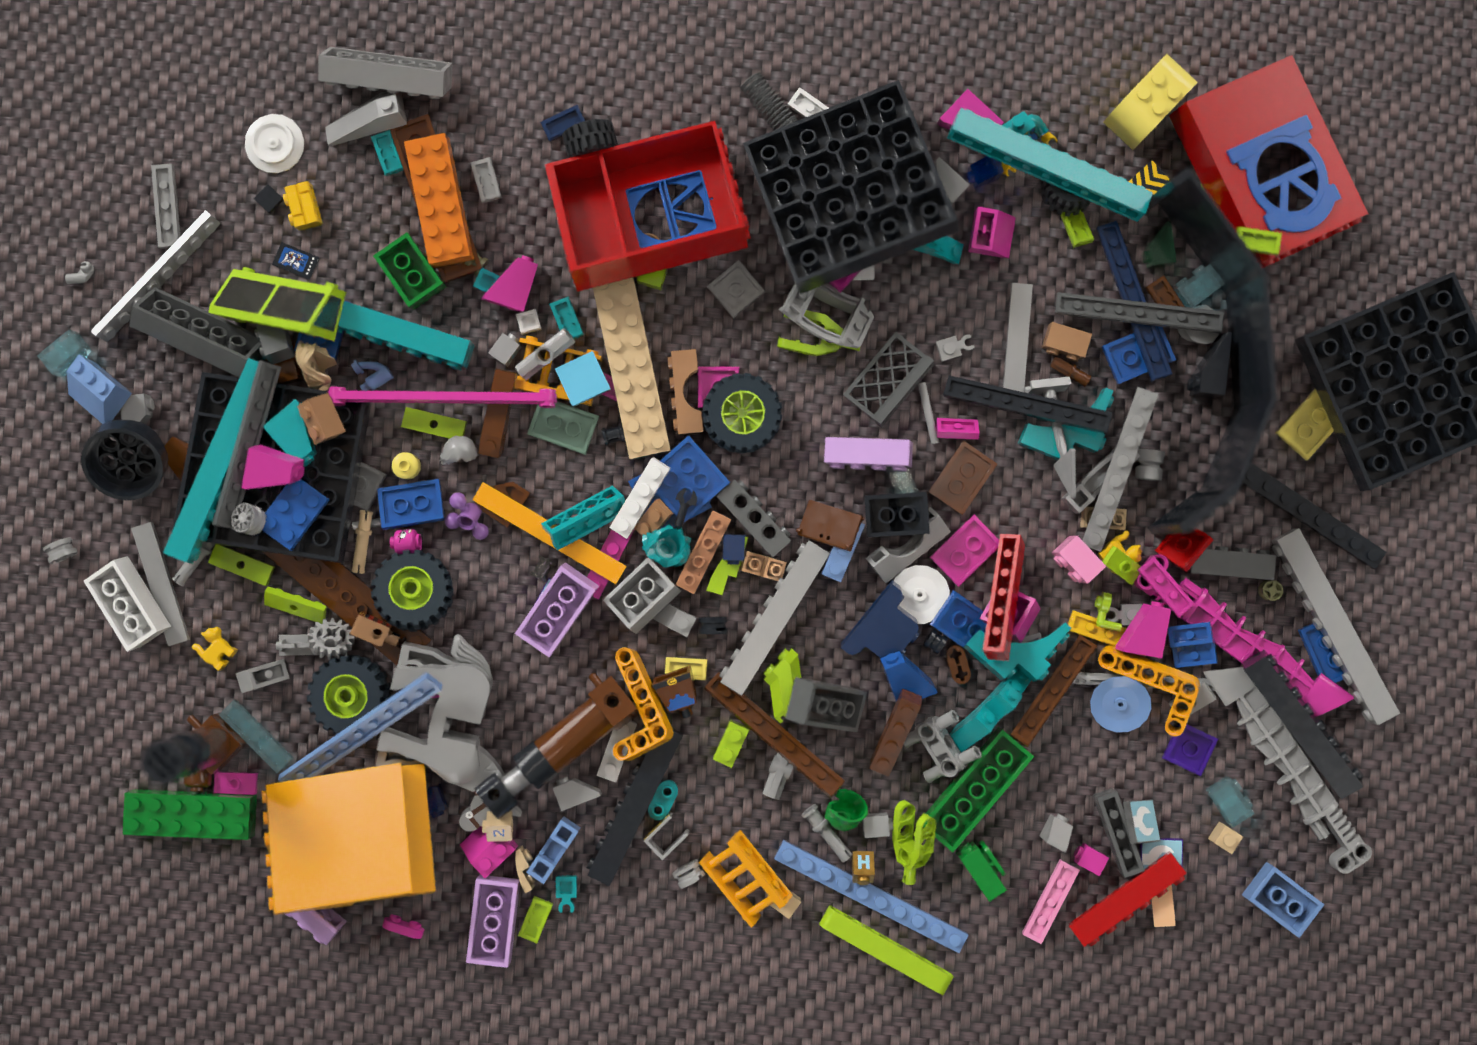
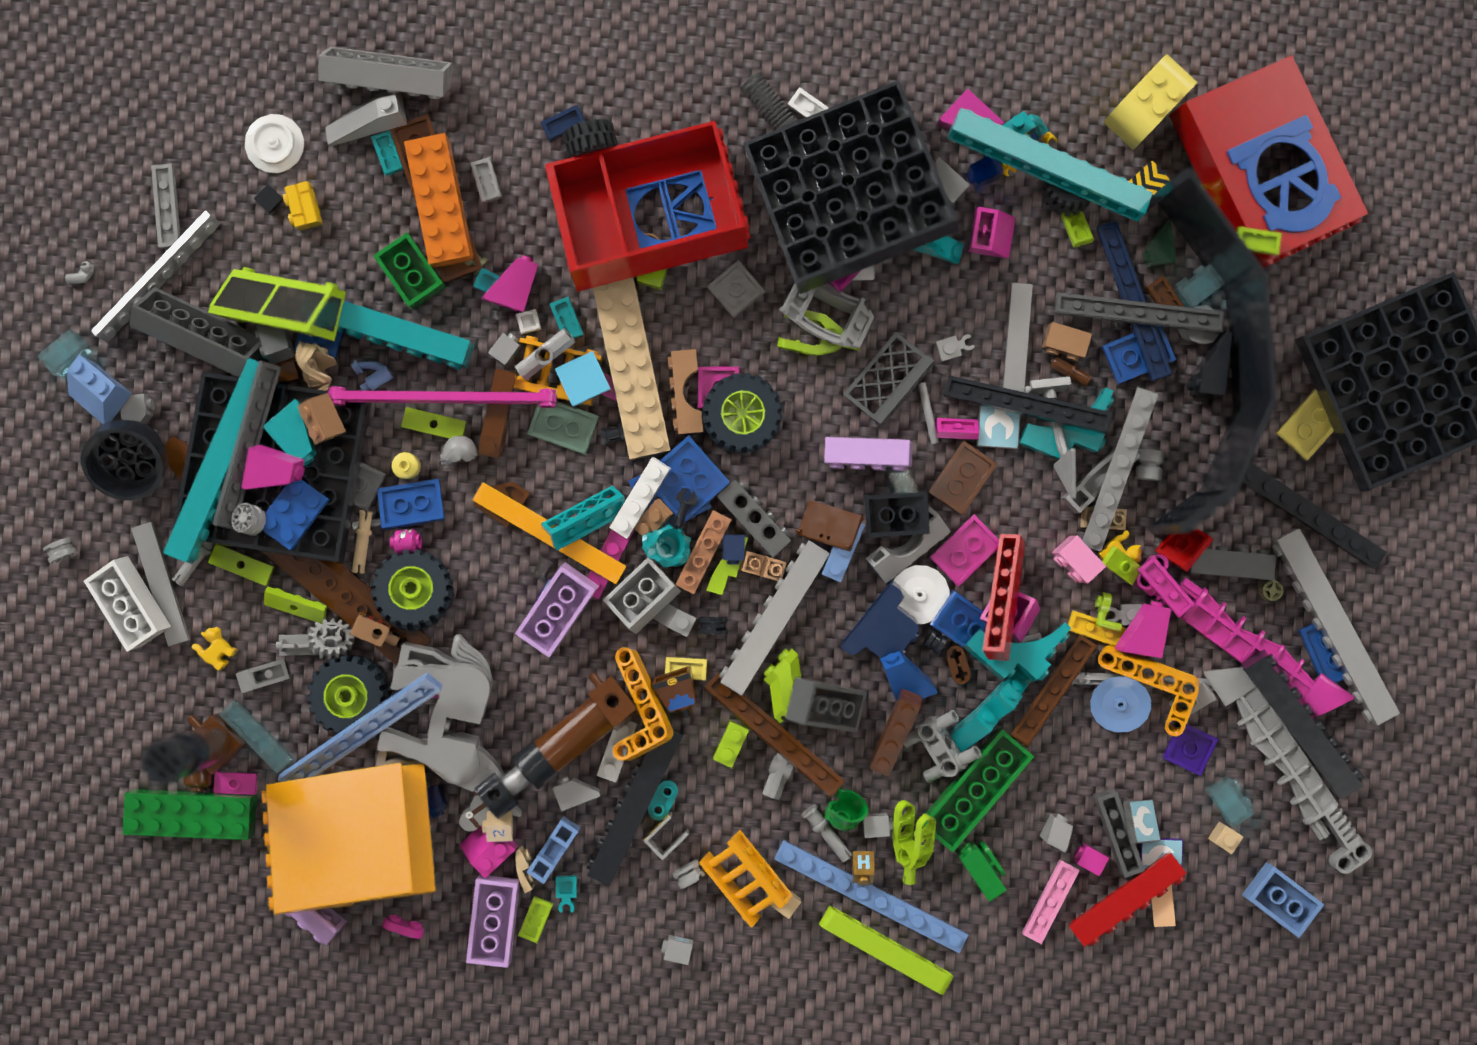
black sticker [272,242,319,280] -> none
medium lavender piece [445,493,489,540] -> none
blue slope [1168,622,1218,668] -> none
none -> light grey brick [661,935,693,965]
none -> medium azure tile [976,405,1021,449]

